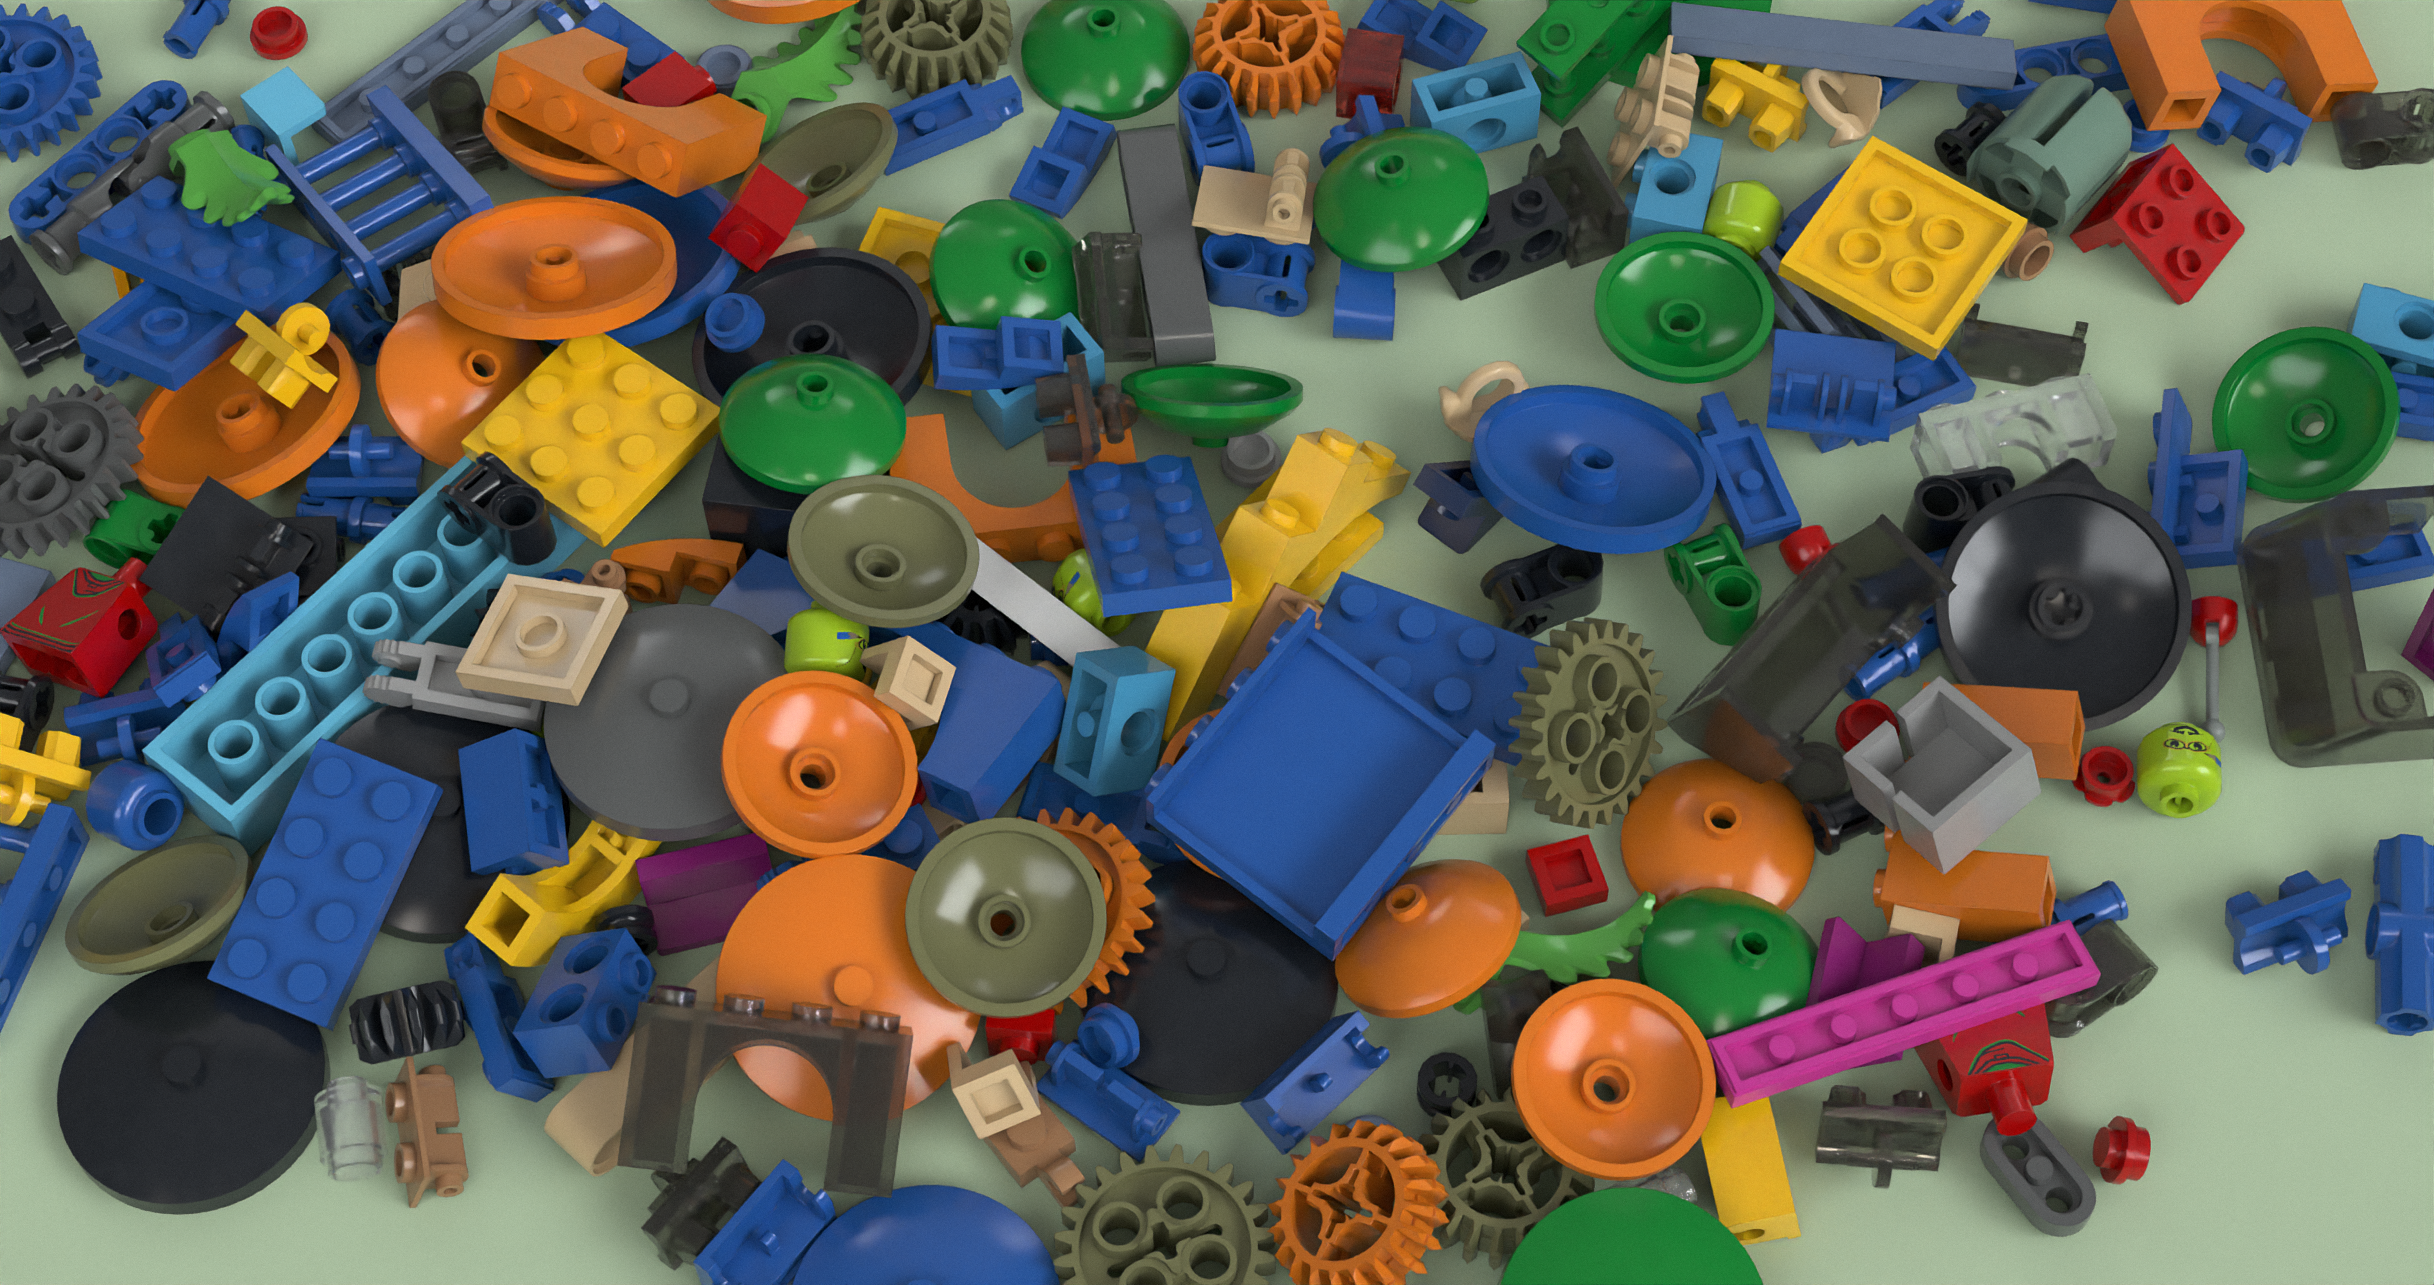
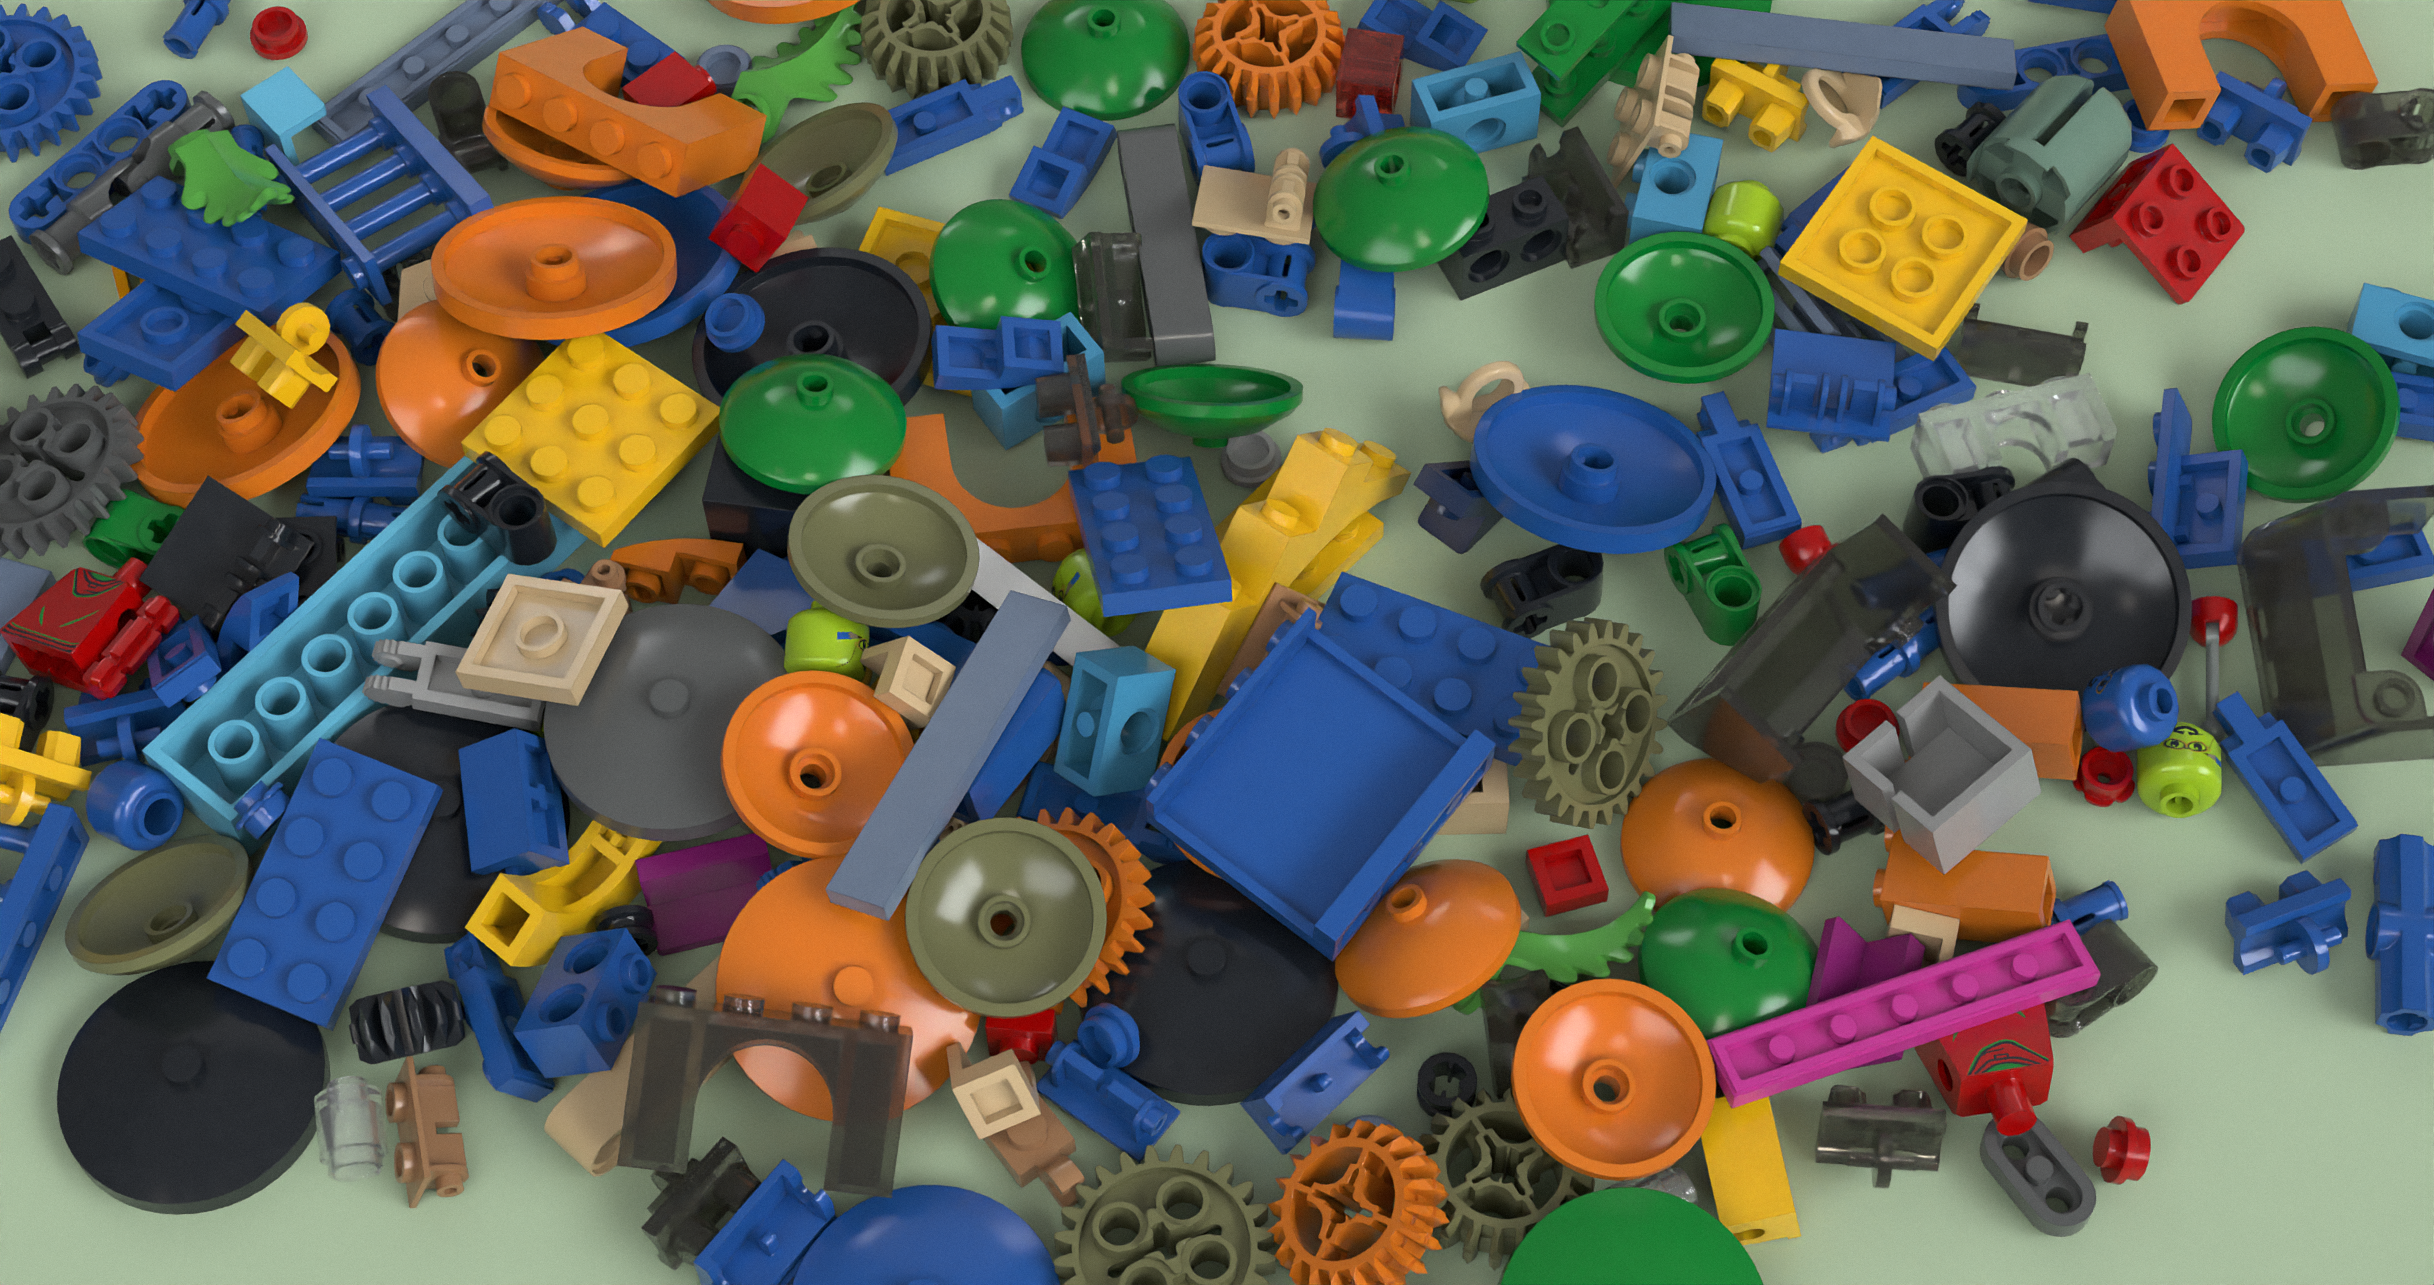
none -> red axle [82,595,180,701]
none -> blue plate [233,780,291,840]
none -> sand blue tile [825,590,1071,921]
none -> blue head [2081,664,2179,752]
none -> blue hinge [2212,691,2358,864]

